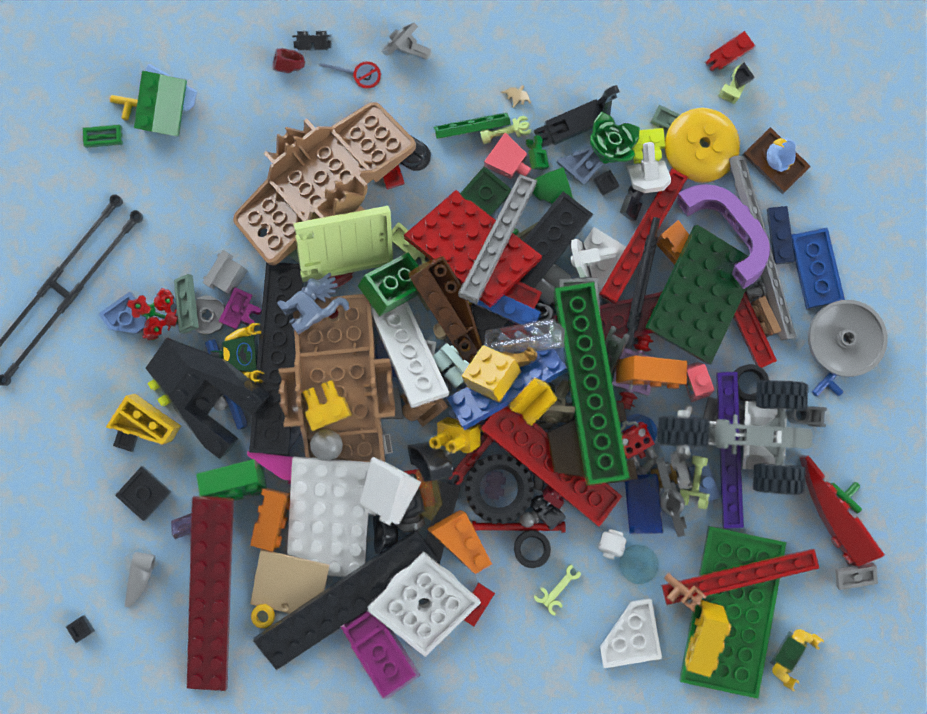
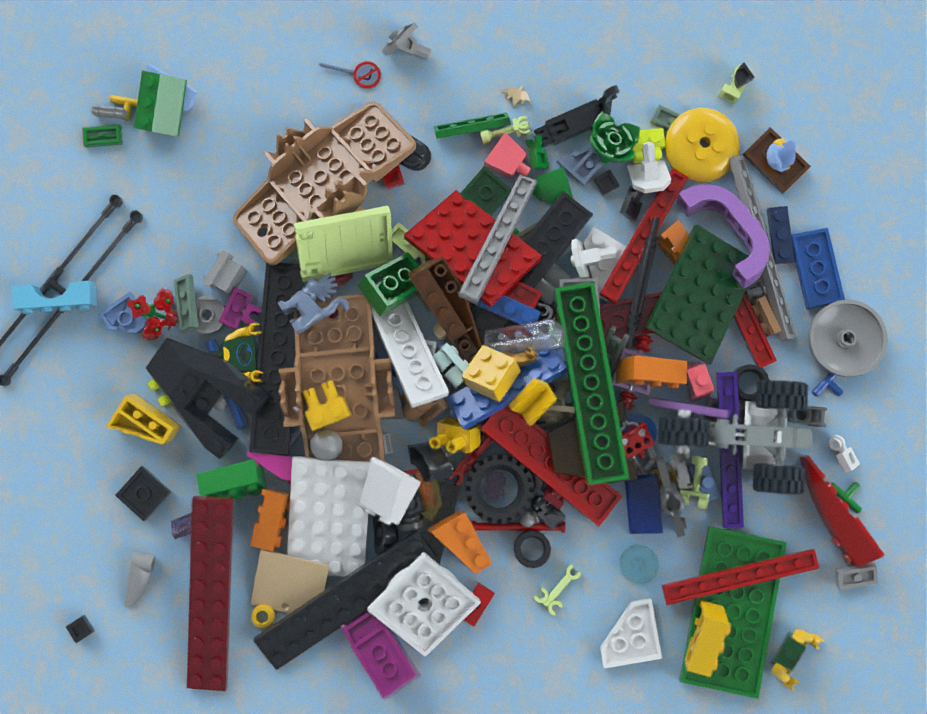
black tile [113,430,138,452] -> none
dark red rock [272,48,305,73] -> none
black hinge [292,31,332,51] -> none
white head [598,529,627,560] -> none
nougat arm [664,573,706,612] -> none
red hinge [705,31,756,72] -> none
none -> medium azure arch [12,281,97,314]
none -> light grey axle [91,105,127,119]
none -> medium lavender tile [649,397,730,419]
none -> white plate [829,435,860,473]

